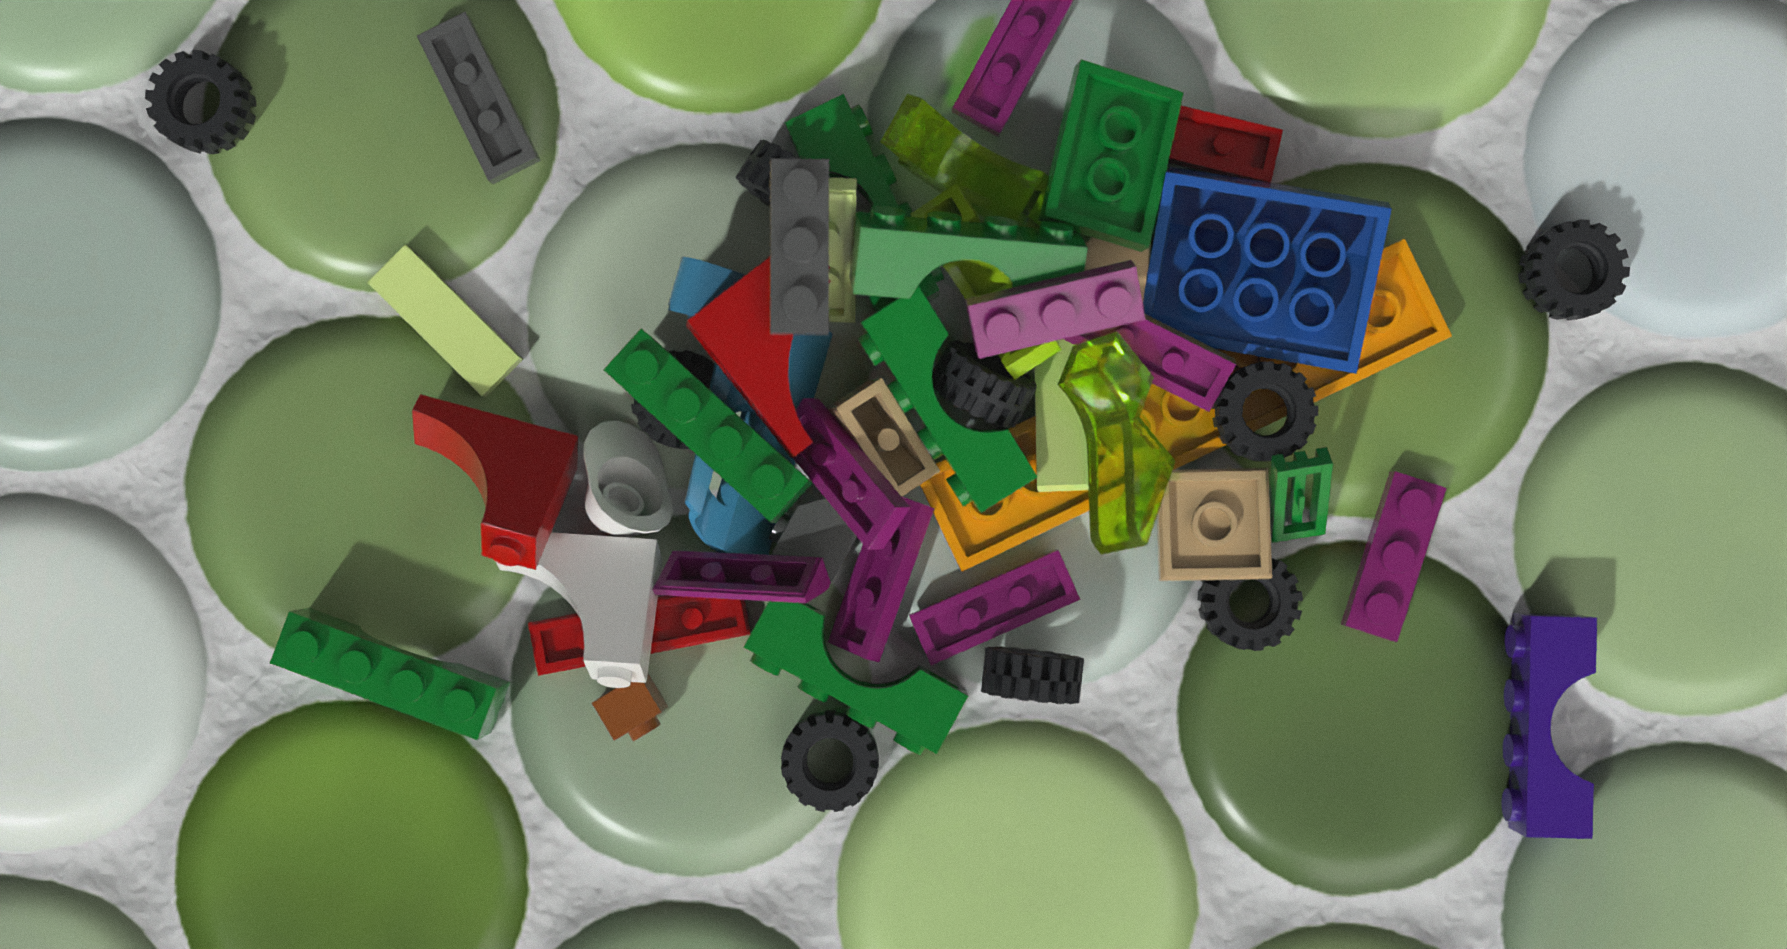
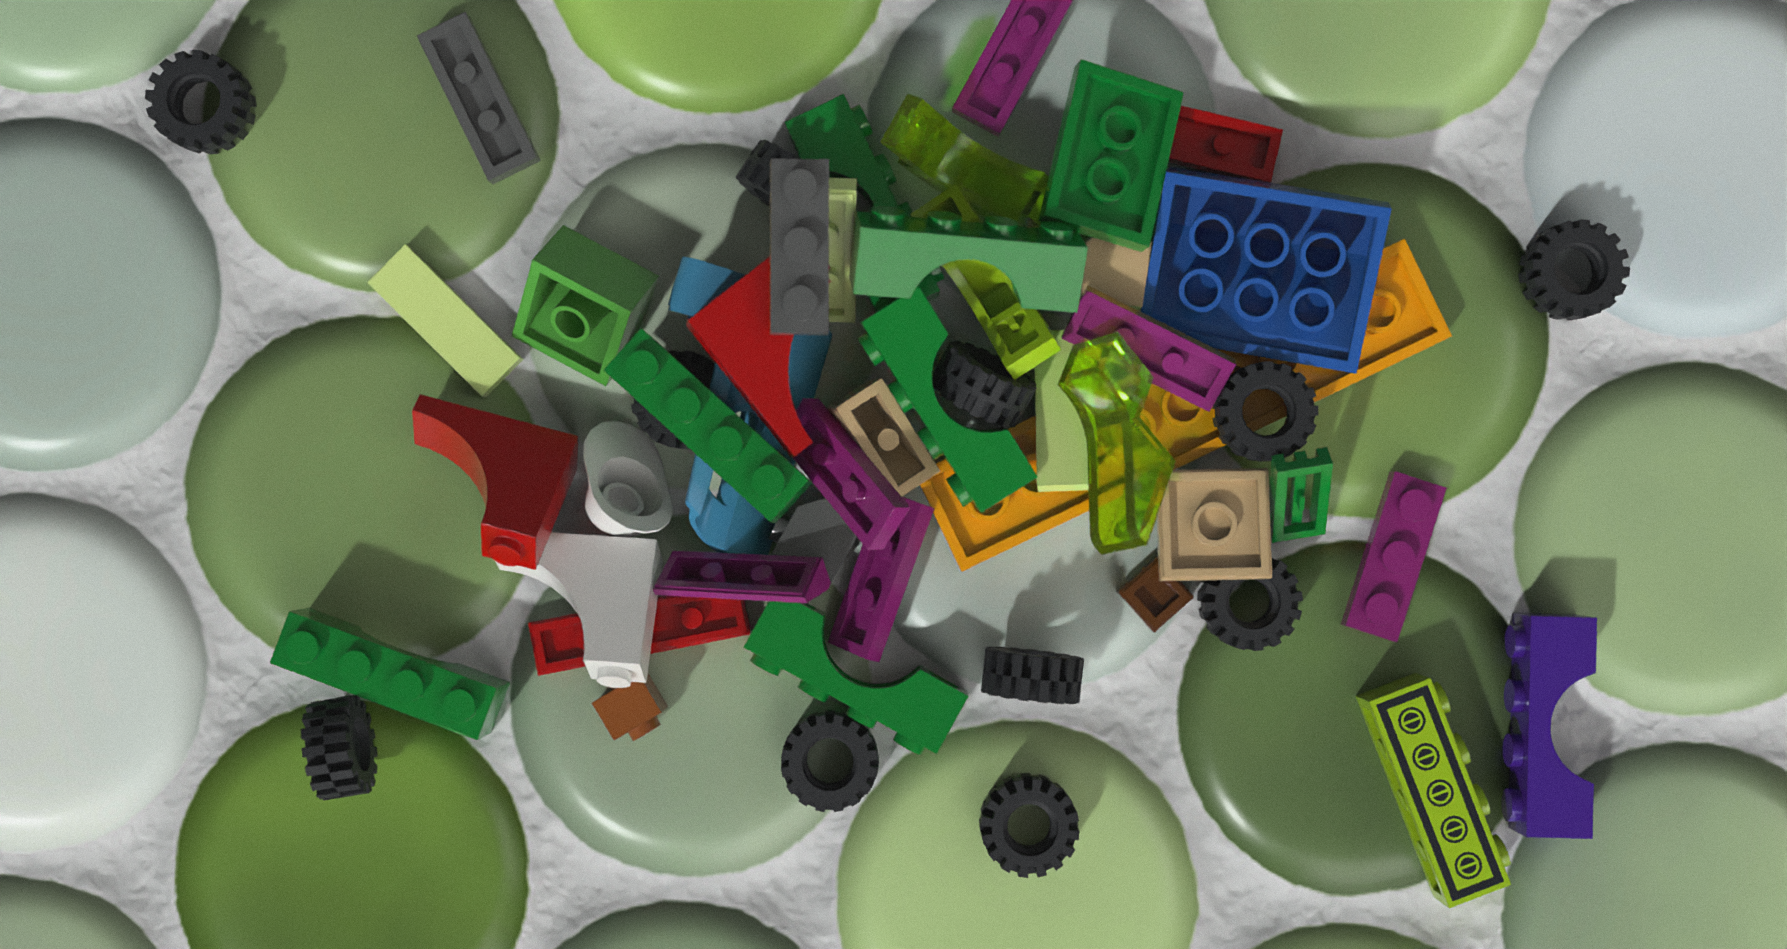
magenta plate [909,549,1081,666] -> none
magenta plate [965,260,1145,359] -> none
none -> black tyre [301,695,378,801]
none -> bright green slope [512,225,659,386]
none -> black tyre [979,773,1080,878]
none -> reddish brown tile [1116,556,1194,633]
none -> lime brick [1356,673,1511,909]

